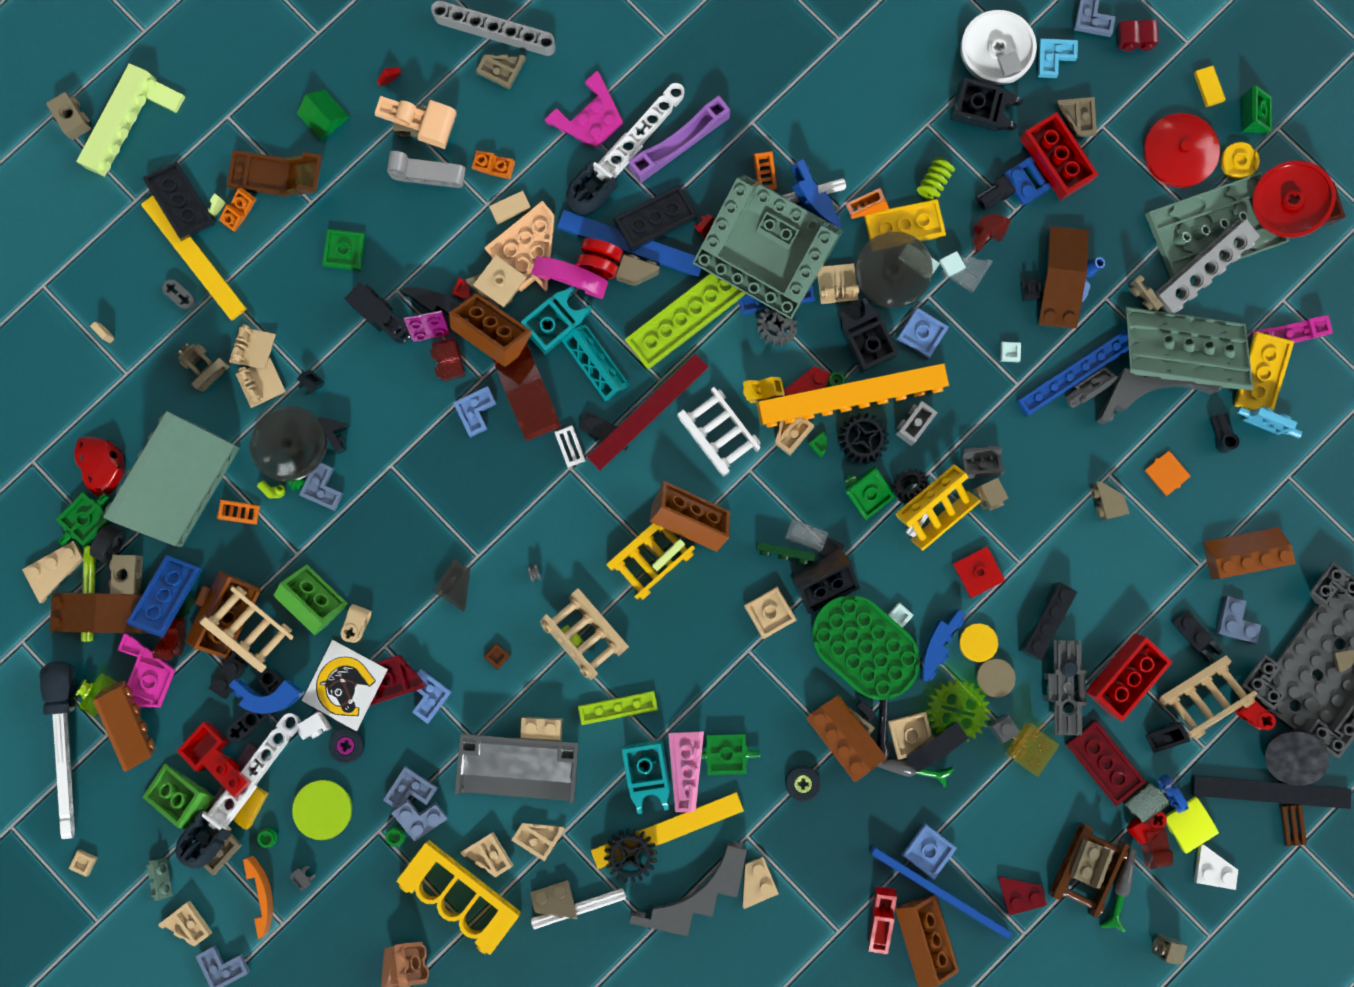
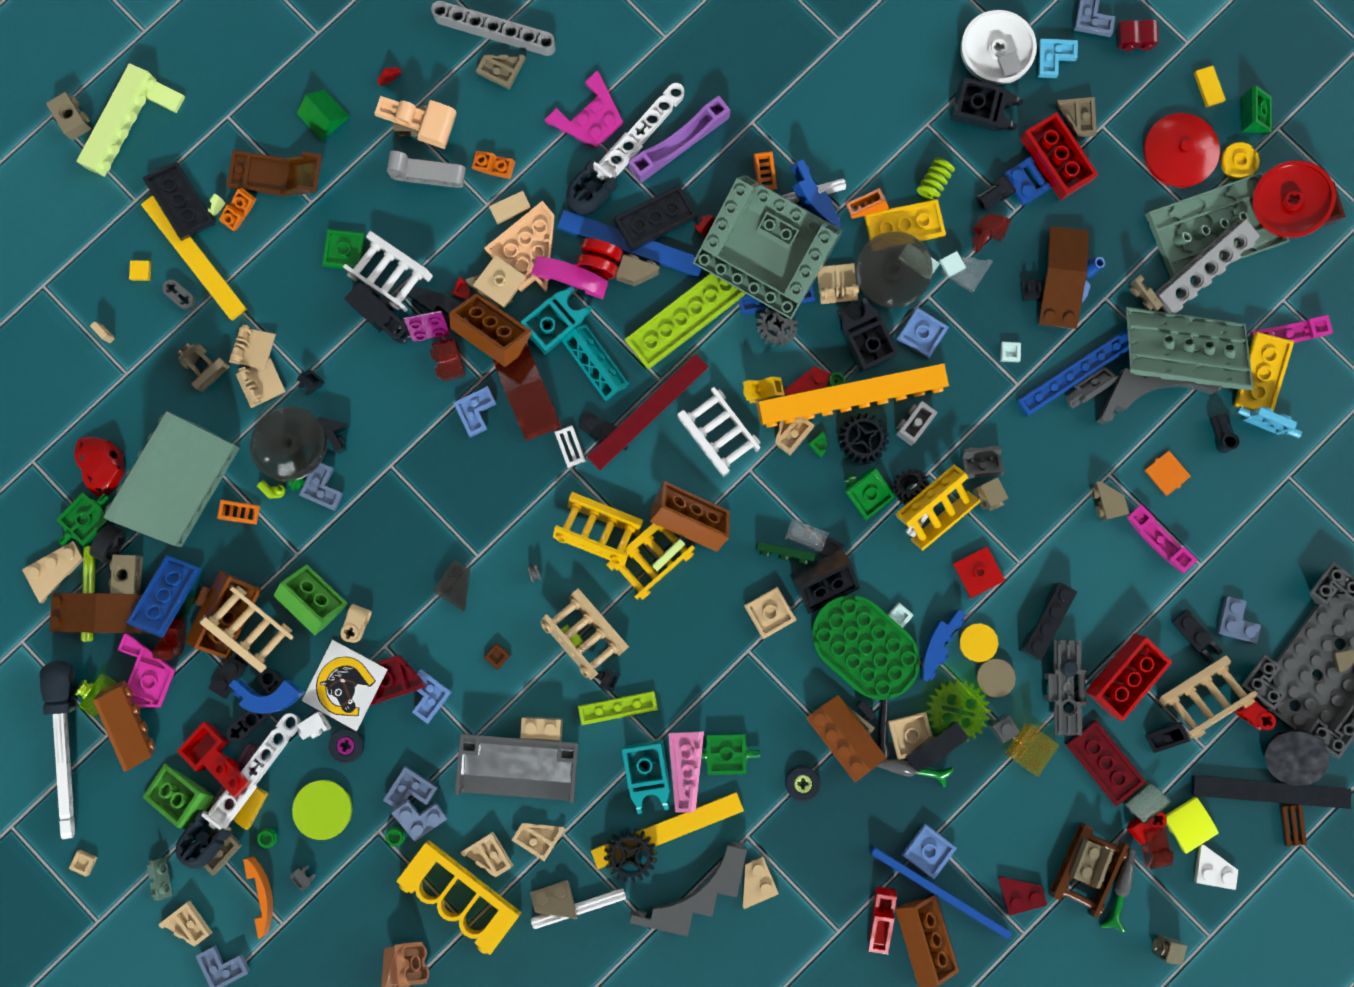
blue plate [1156,774,1189,814] -> none
dark orange slope [1203,527,1296,579] -> none
none -> yellow tile [129,261,151,281]
none -> white fence [343,231,433,312]
none -> yellow fence [553,492,643,566]
none -> black tile [595,669,620,691]
none -> dark pink slope [1127,504,1198,573]

